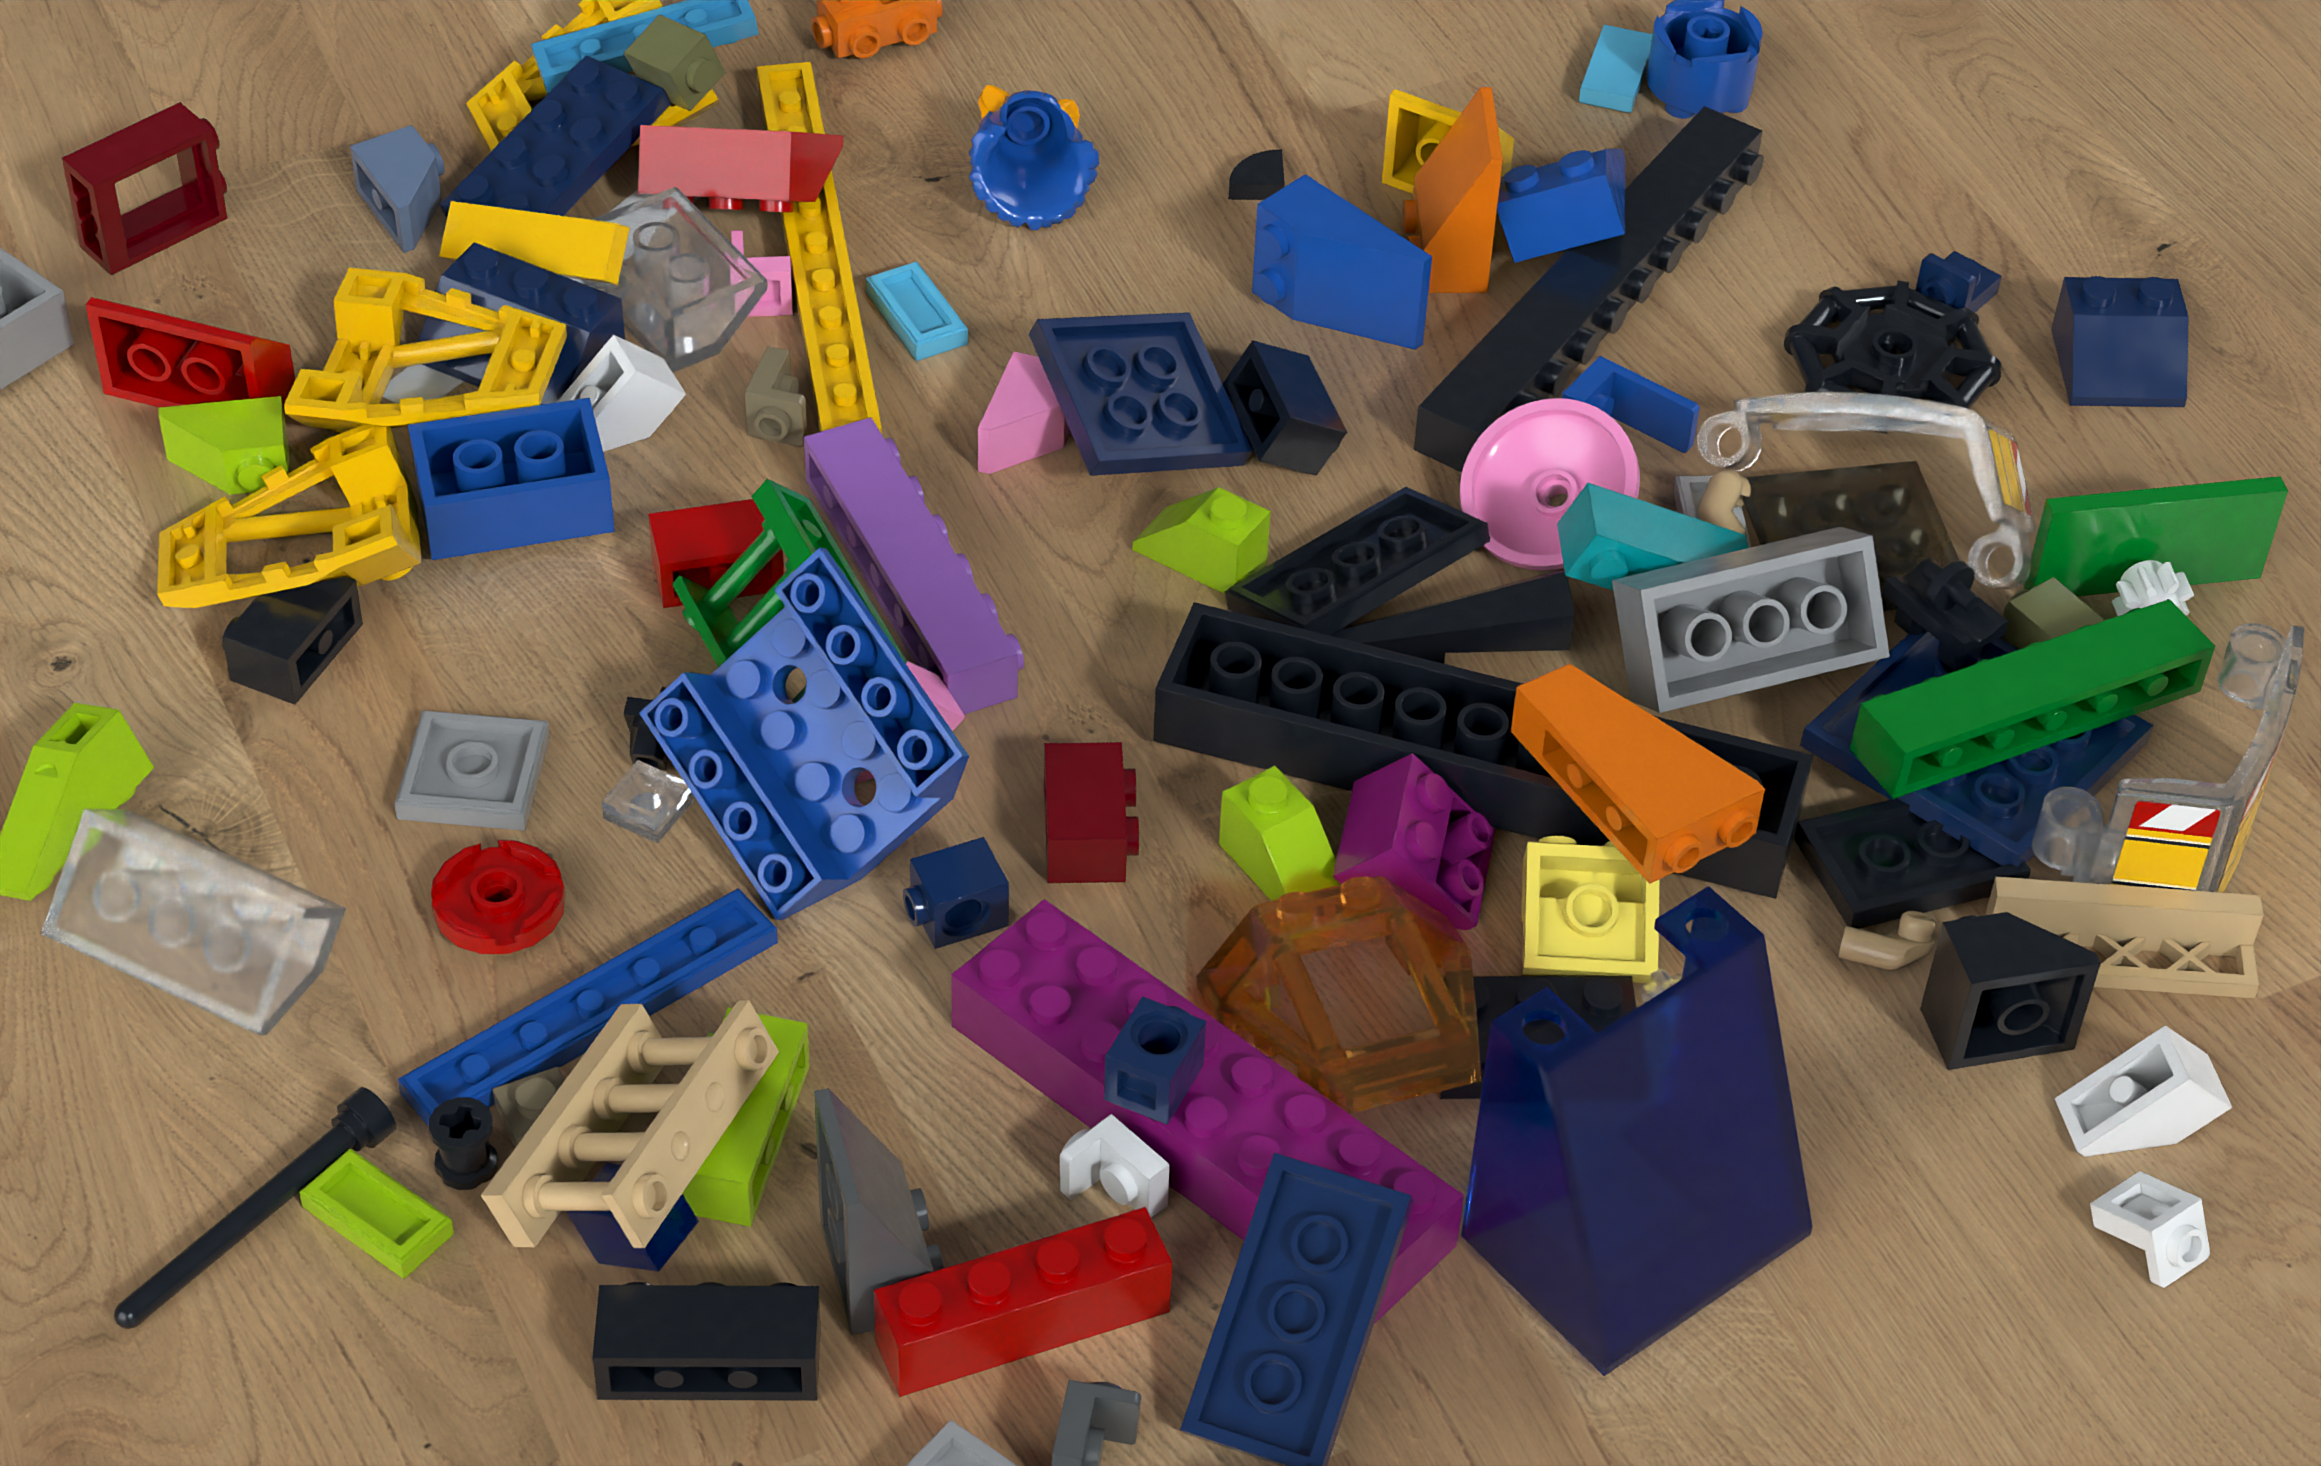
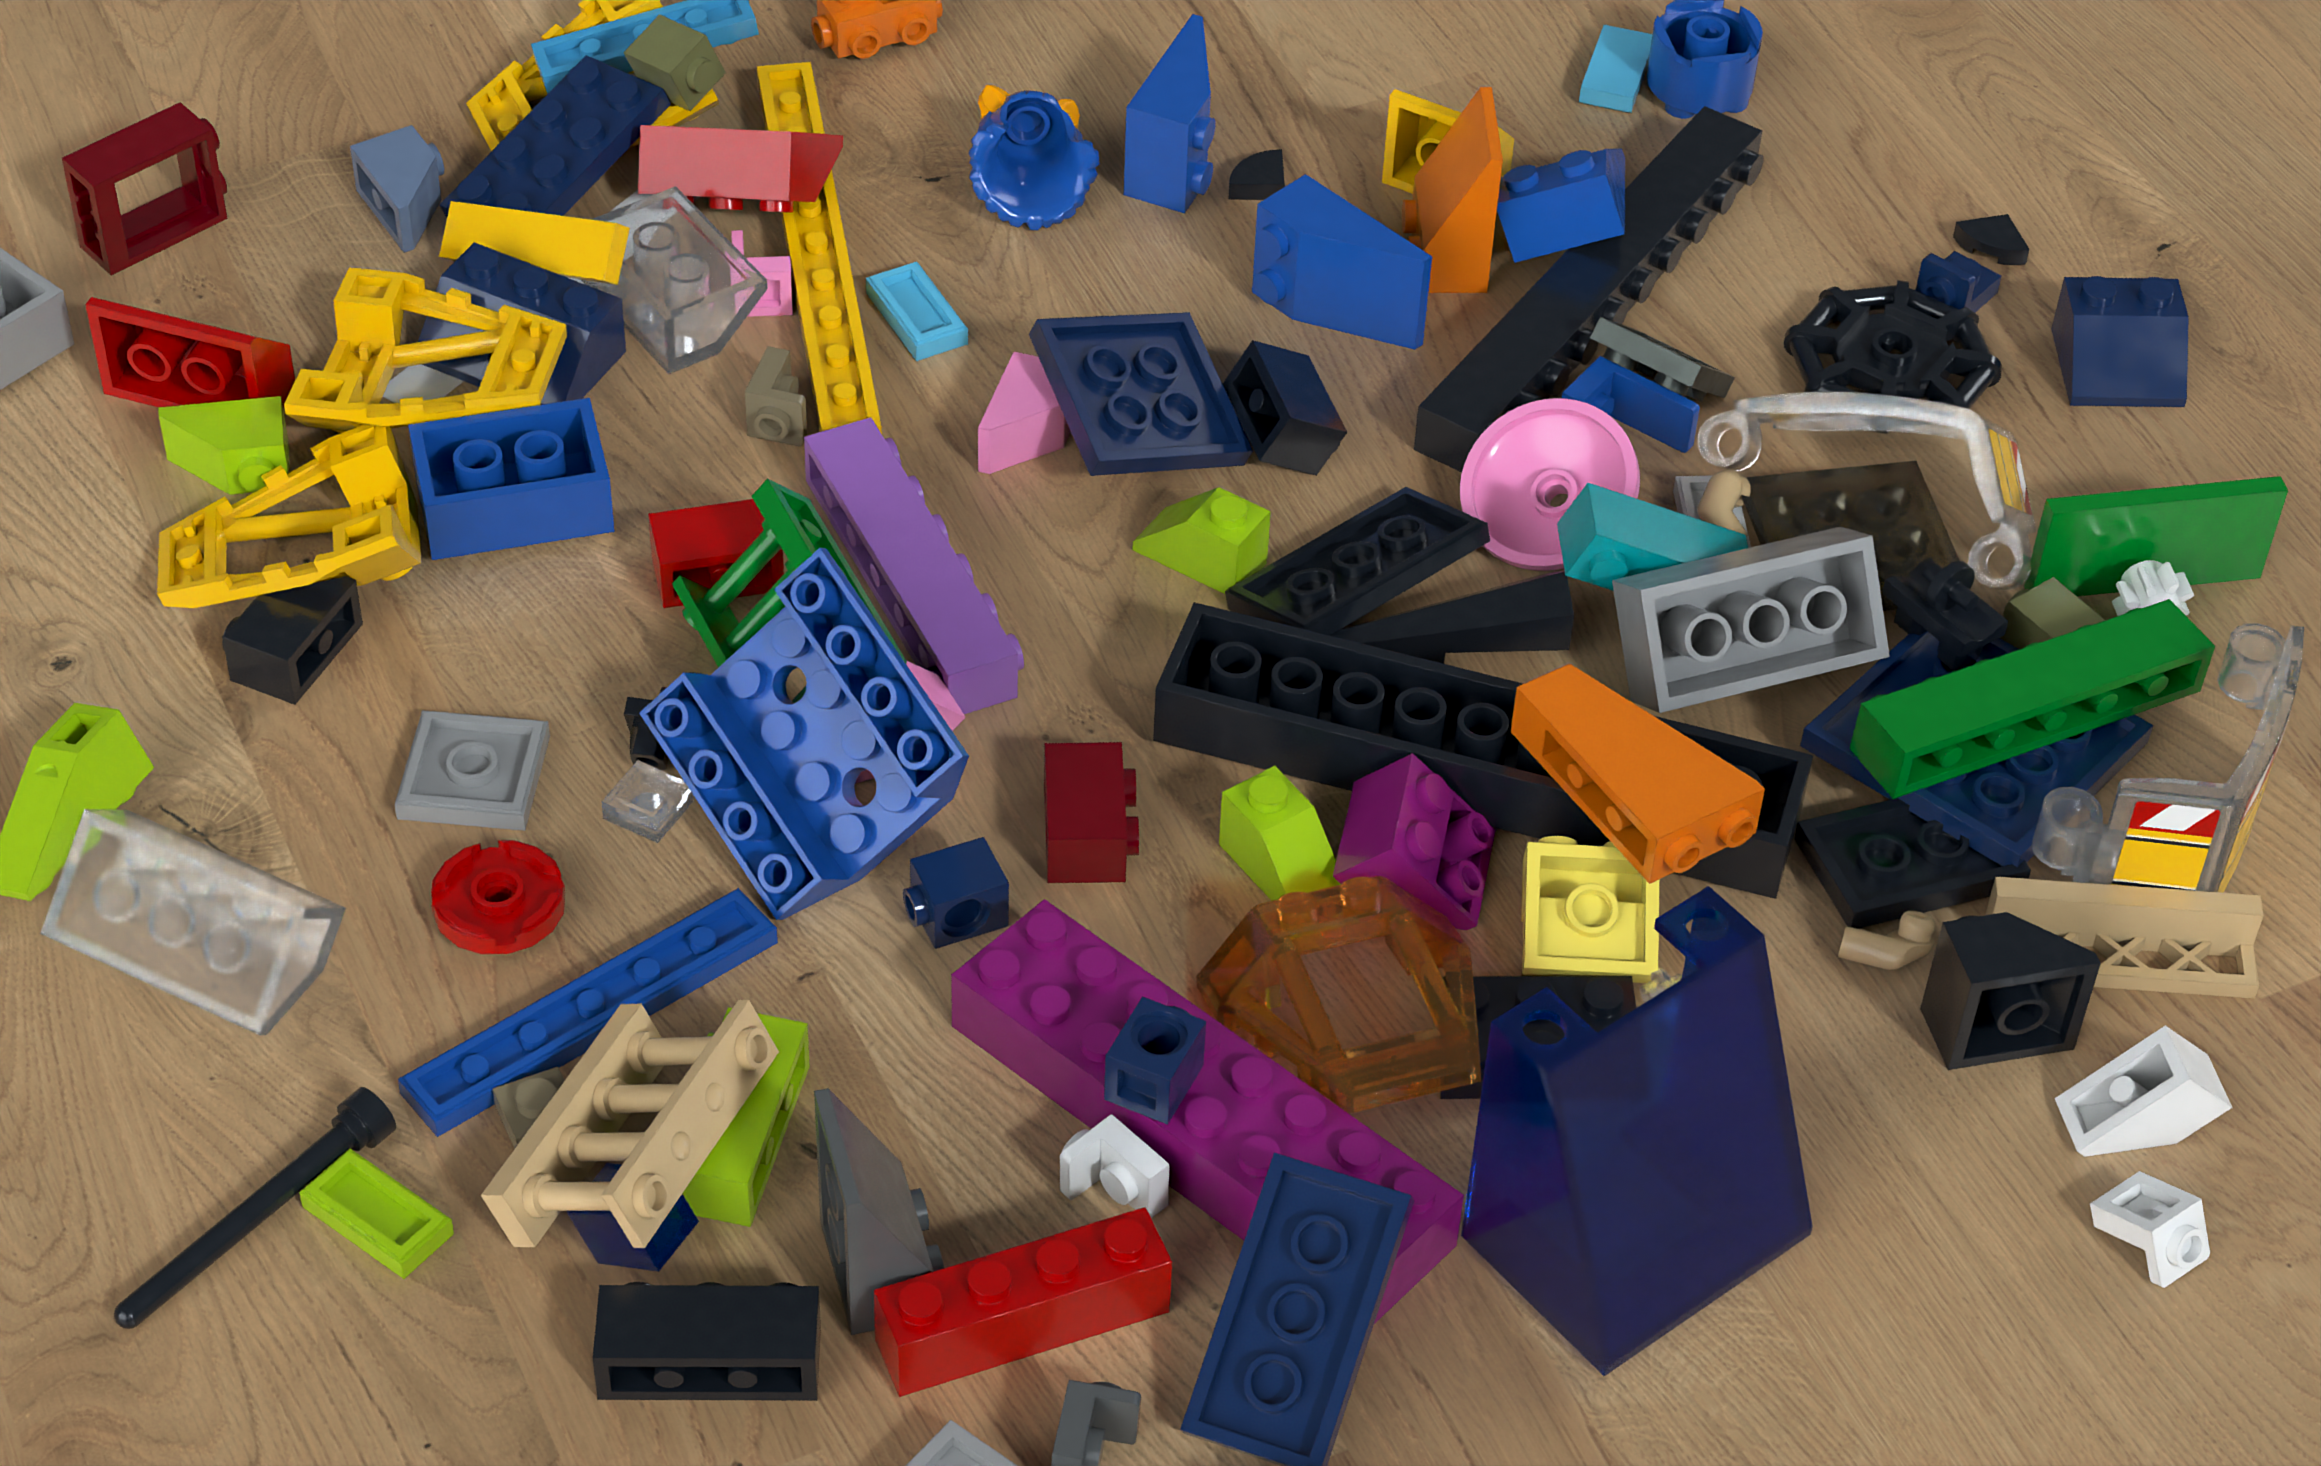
black bush [428,1097,498,1190] -> none
white slope [556,335,686,452] -> none
none -> blue slope [1124,14,1216,213]
none -> pearl dark grey plate [1590,317,1735,401]
none -> black tile [1953,214,2030,265]

